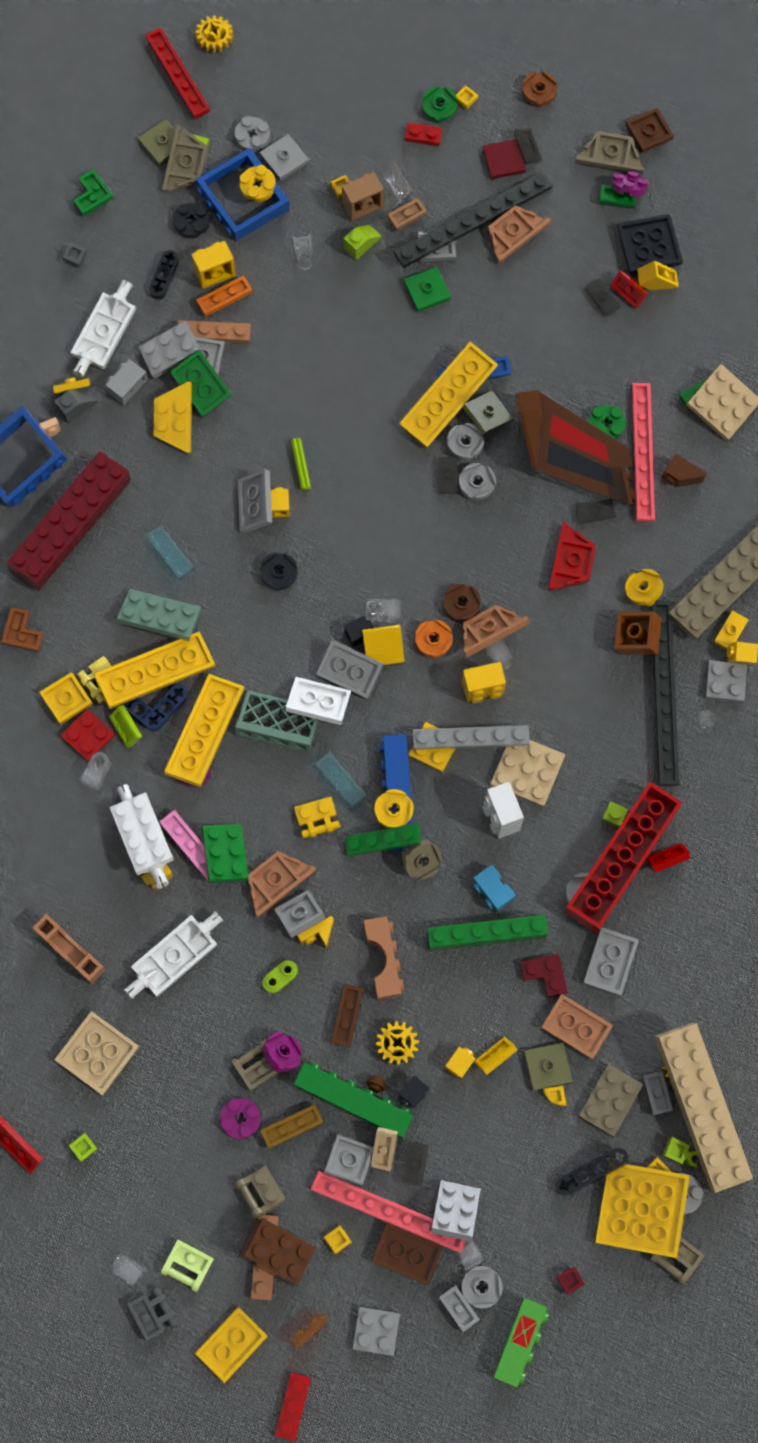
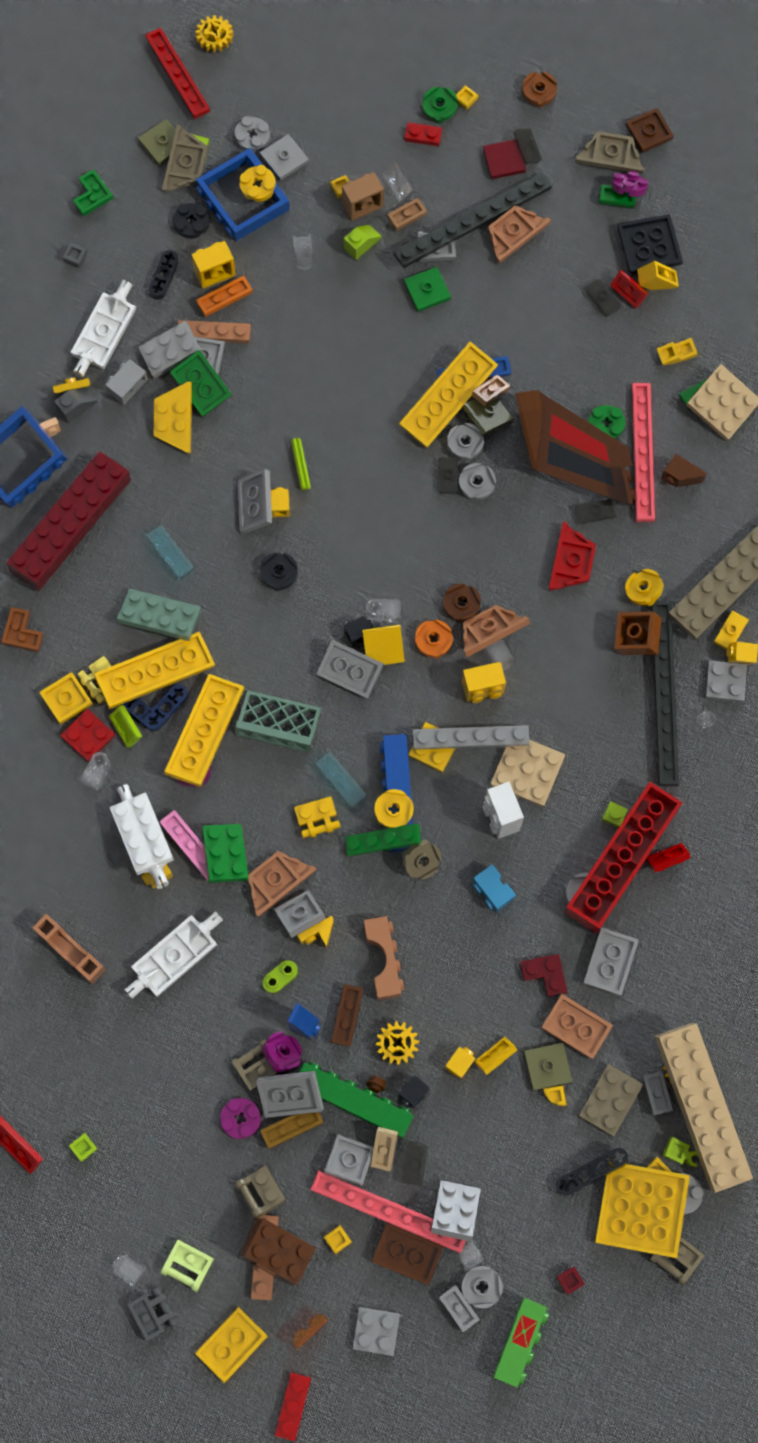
tan plate [55,1011,139,1096] -> none
white plate [286,677,351,725] -> none
green brick [427,915,548,951] -> none
none -> light grey plate [256,1071,324,1118]
none -> blue slope [288,1003,321,1040]
none -> medium nougat plate [471,375,510,407]
none -> yellow slope [656,338,698,366]

